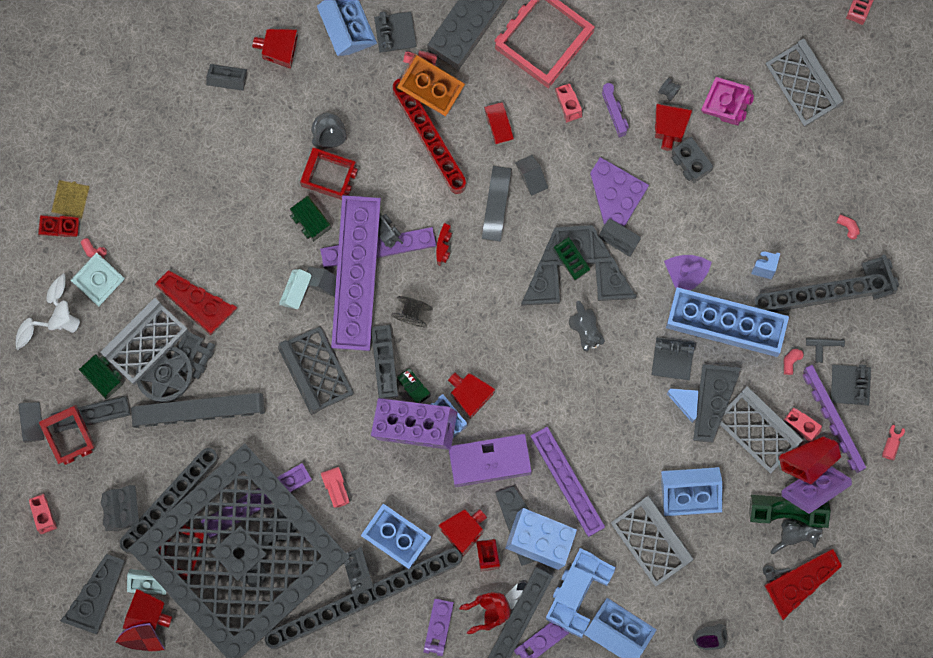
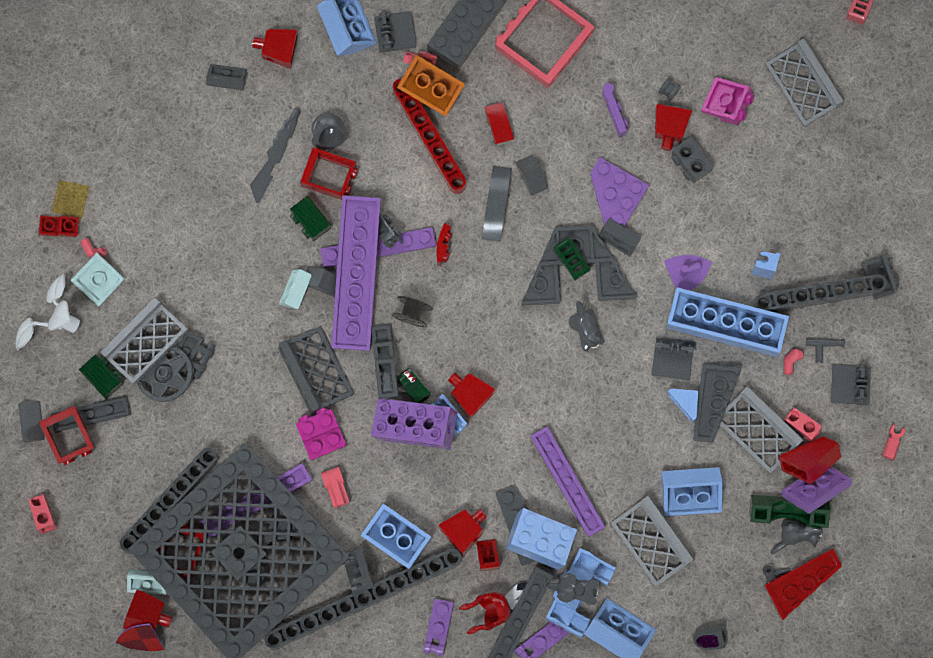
dark grey wing [60,554,125,635] -> none
dark grey plate [101,485,139,531] -> none
dark grey beam [131,393,265,428] -> none
red wing [155,270,237,335] -> none
medium lavender brick [449,434,531,487] -> none
coral leg [555,83,582,123] -> none
medium lavender plate [802,365,866,473] -> none
coral arm [836,214,860,240] -> none
none -> dark grey sword [250,108,301,203]
none -> dark pink plate [296,408,346,461]
none -> dark grey animal [546,573,600,605]

